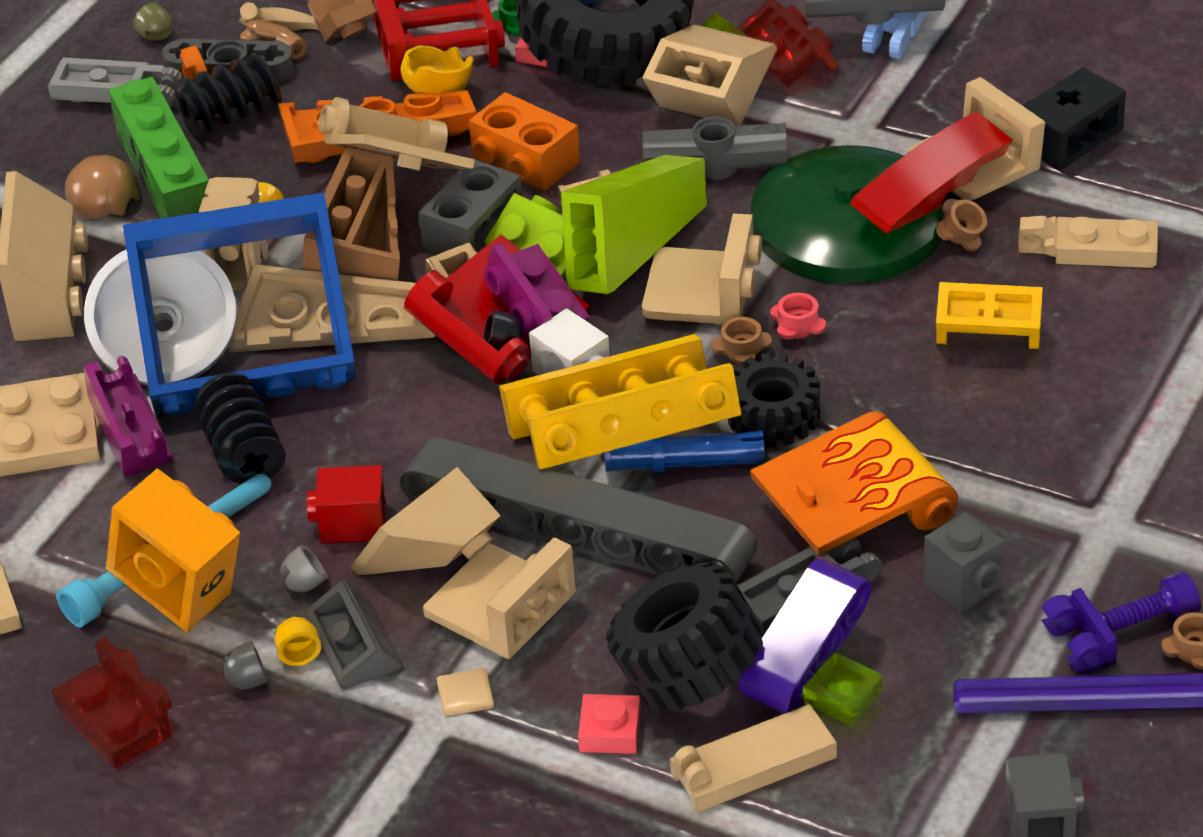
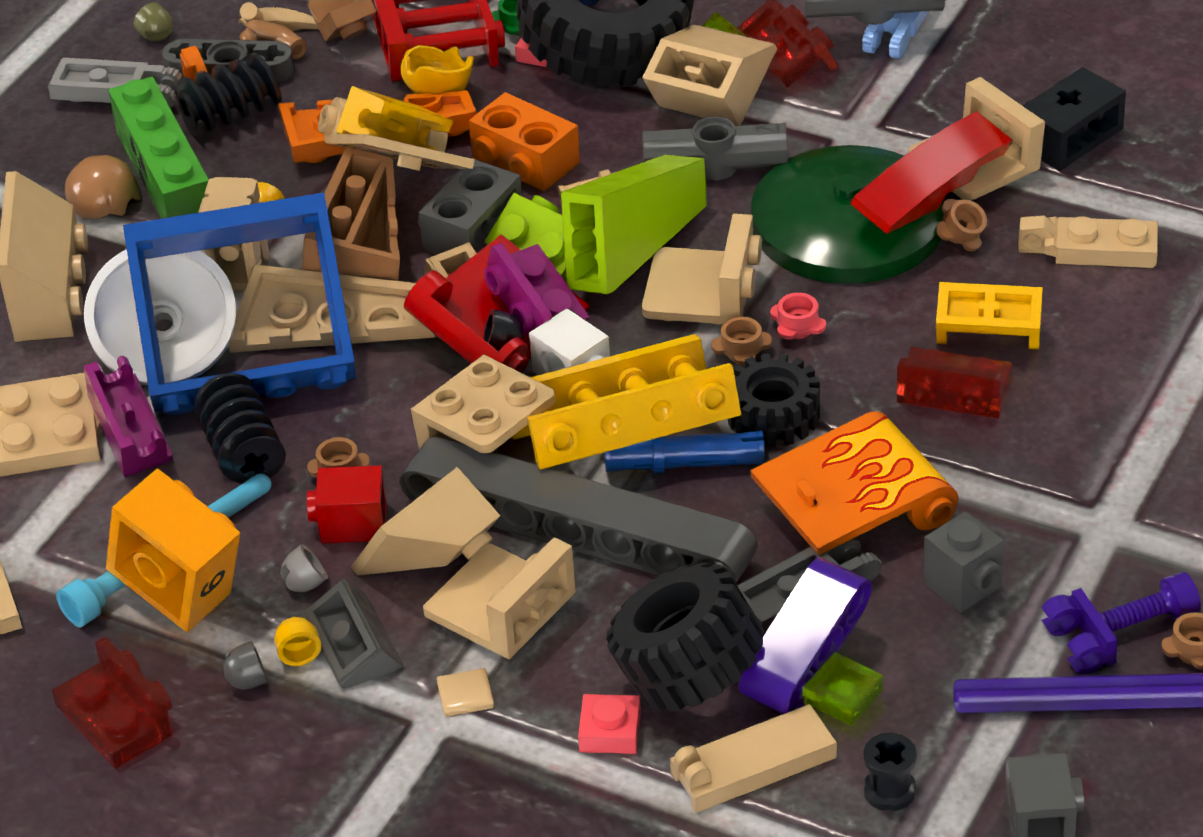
none -> medium nougat plate [307,437,370,477]
none -> yellow hinge [336,86,453,151]
none -> tan bracket [411,355,556,453]
none -> black bush [863,733,917,811]
none -> clear red bracket [897,346,1013,419]

